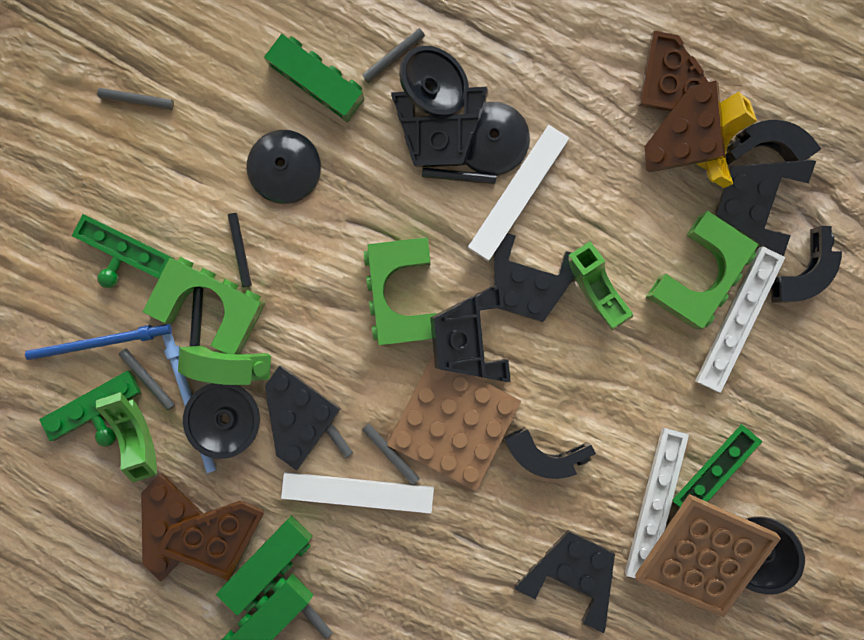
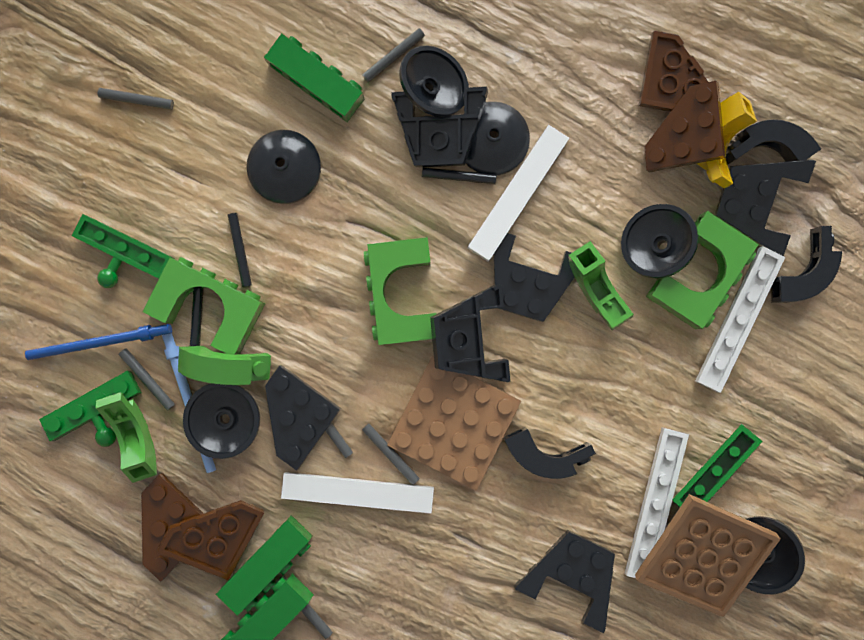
none -> black dish [621,204,699,278]

